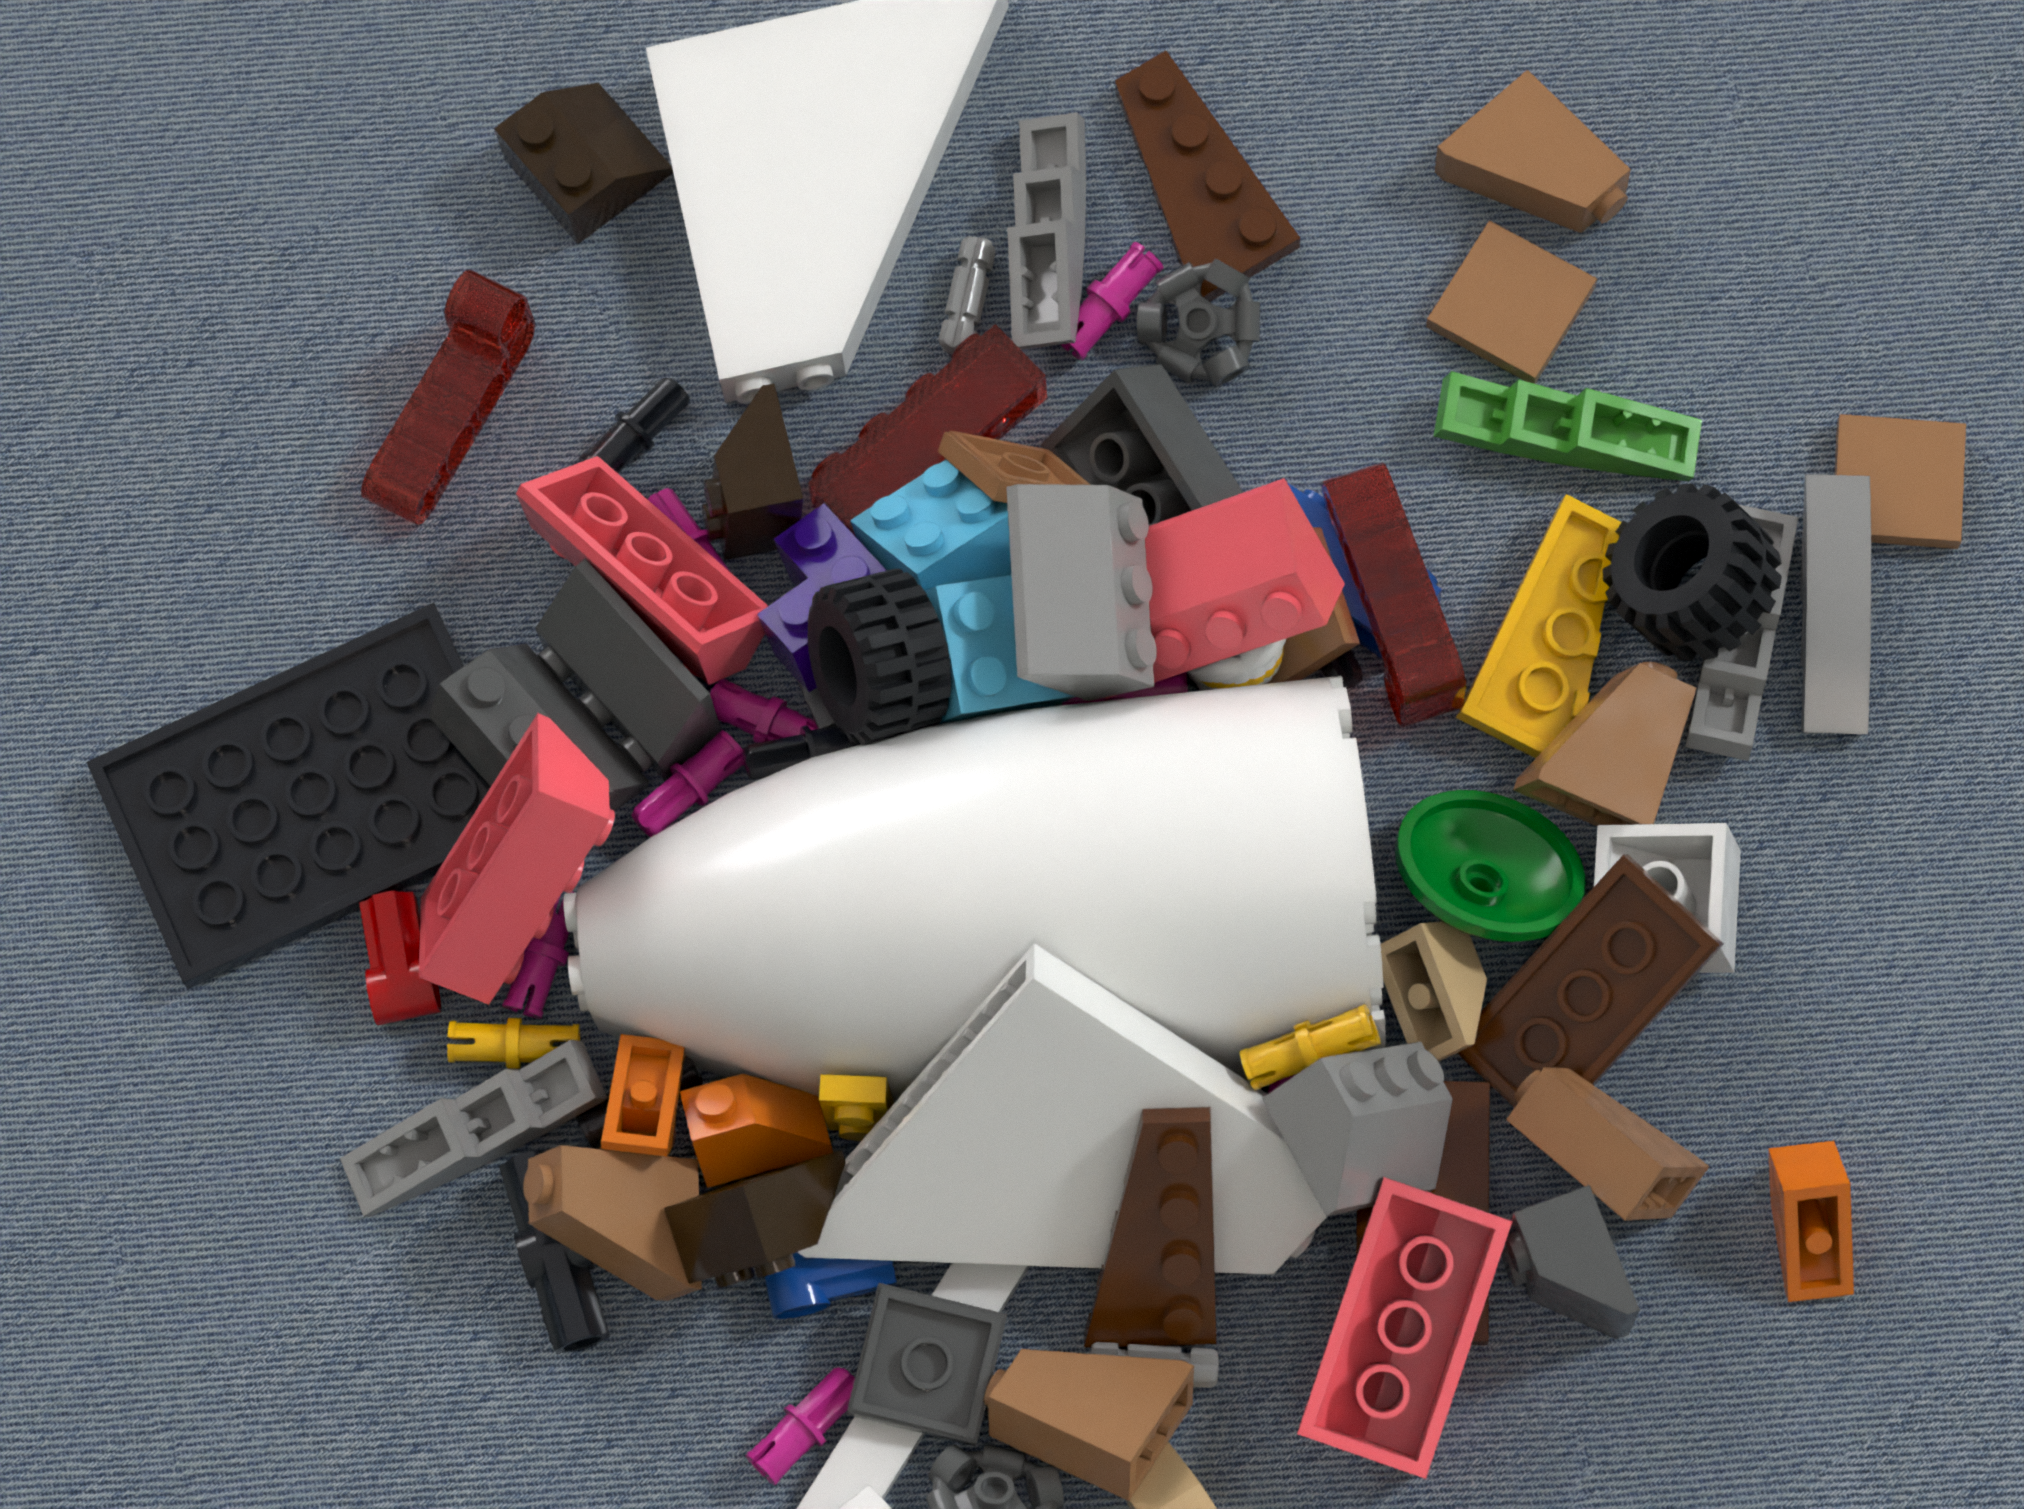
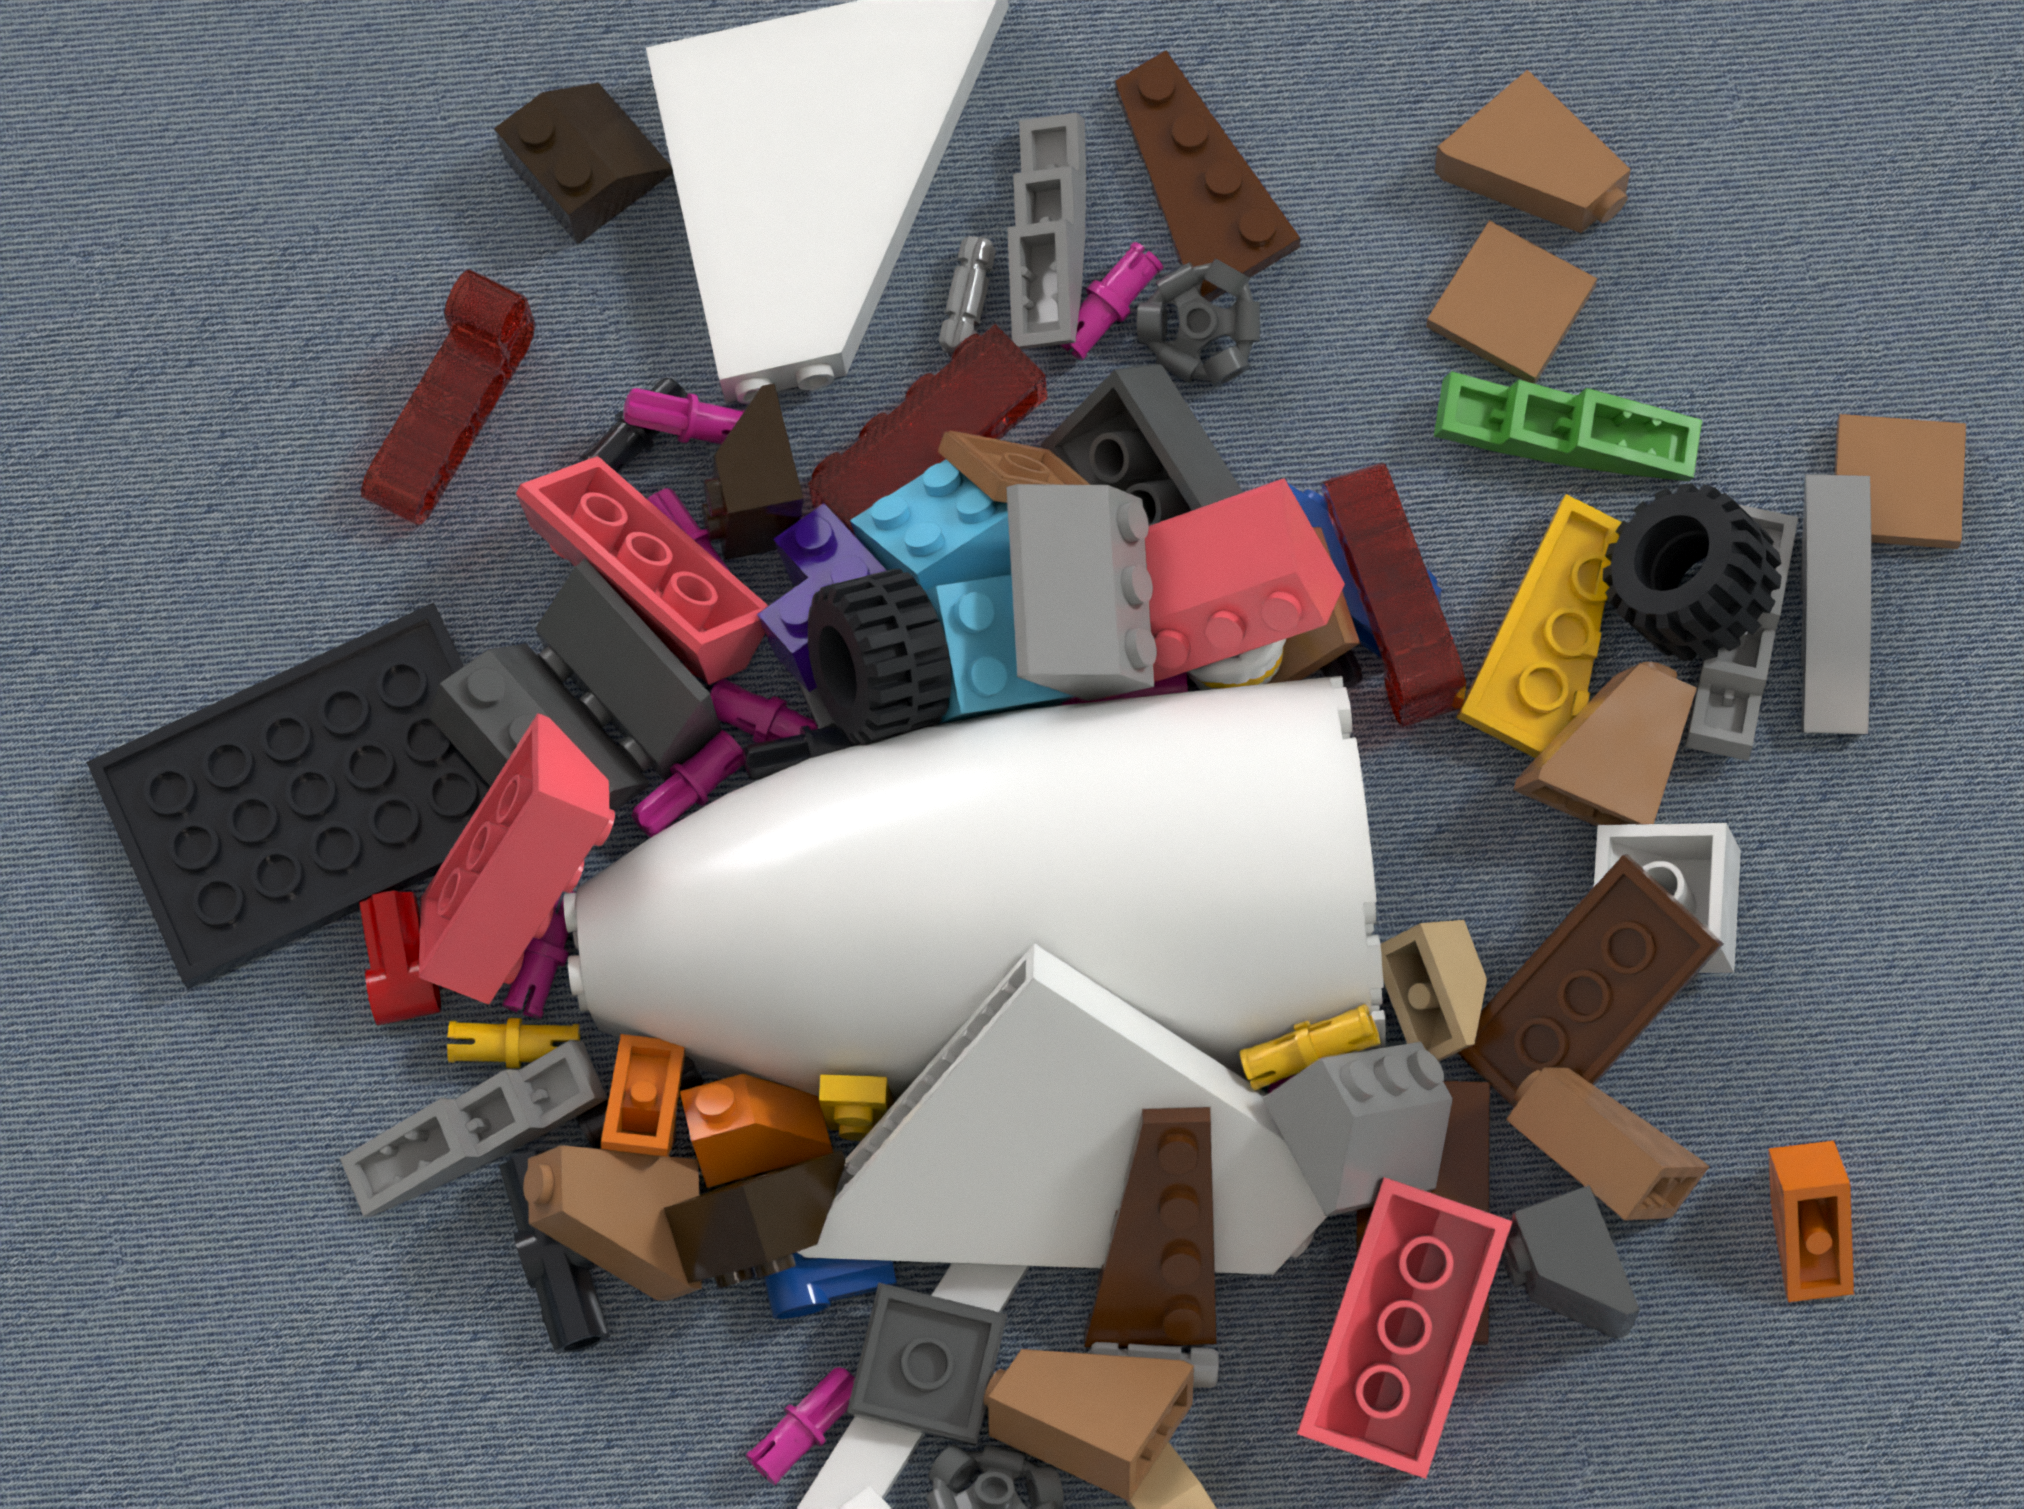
green dish [1394,790,1585,942] -> none
none -> dark pink axle [623,388,745,445]

